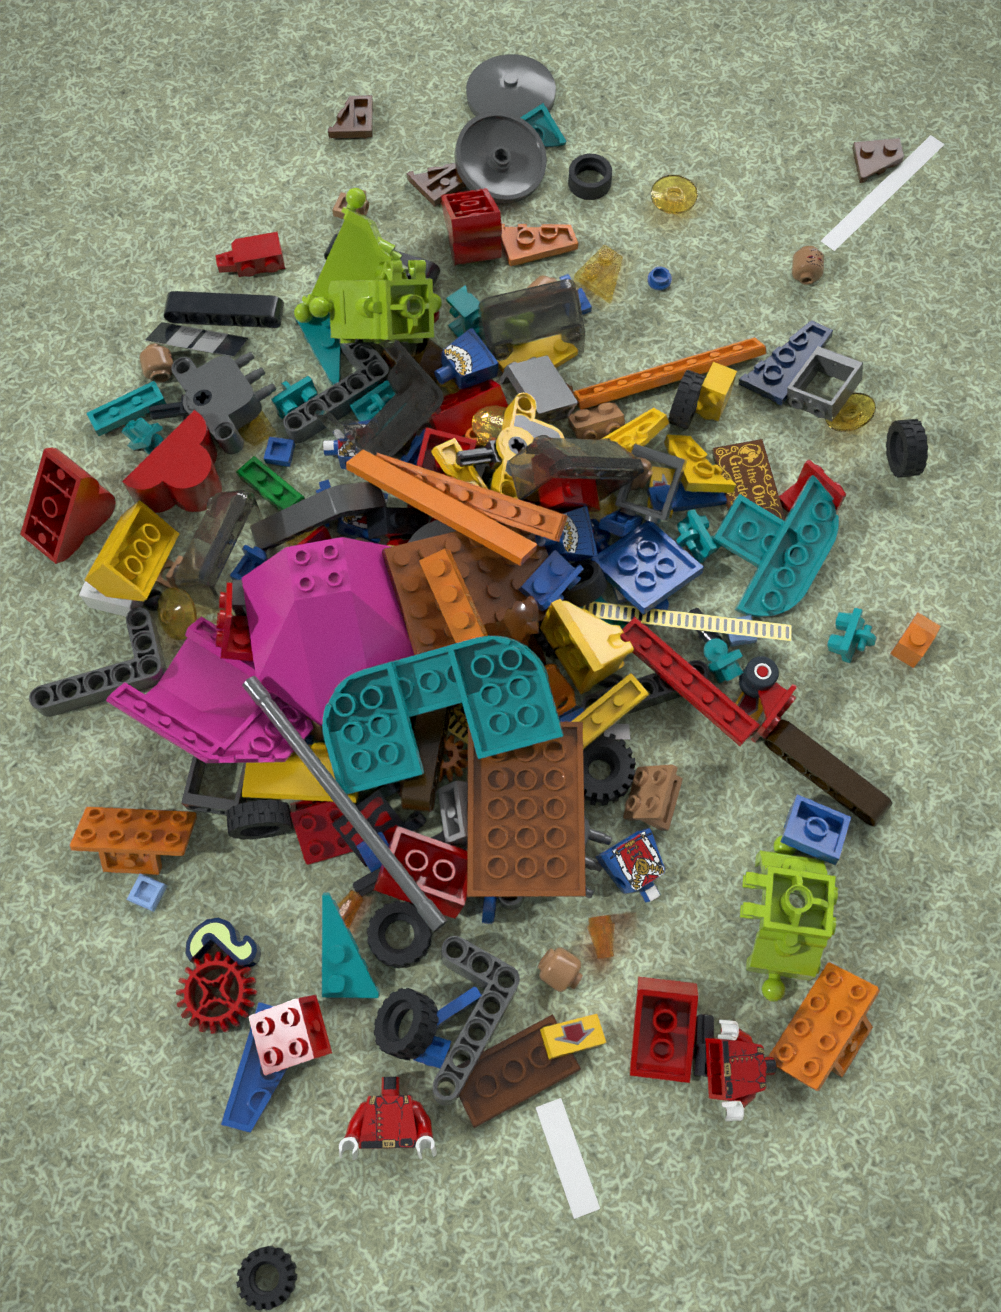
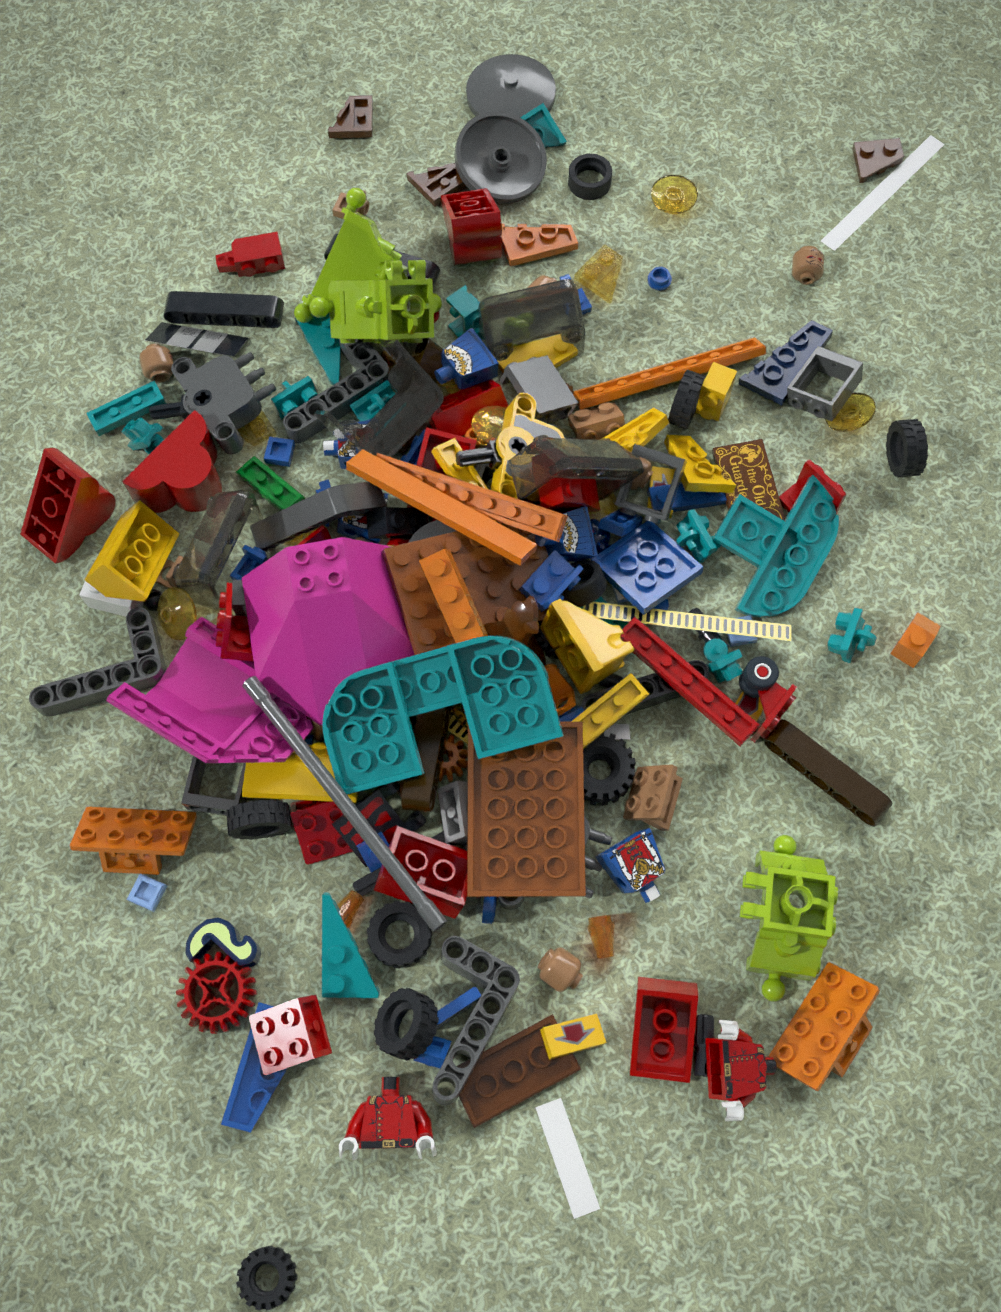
plate [780,794,851,865] -> none

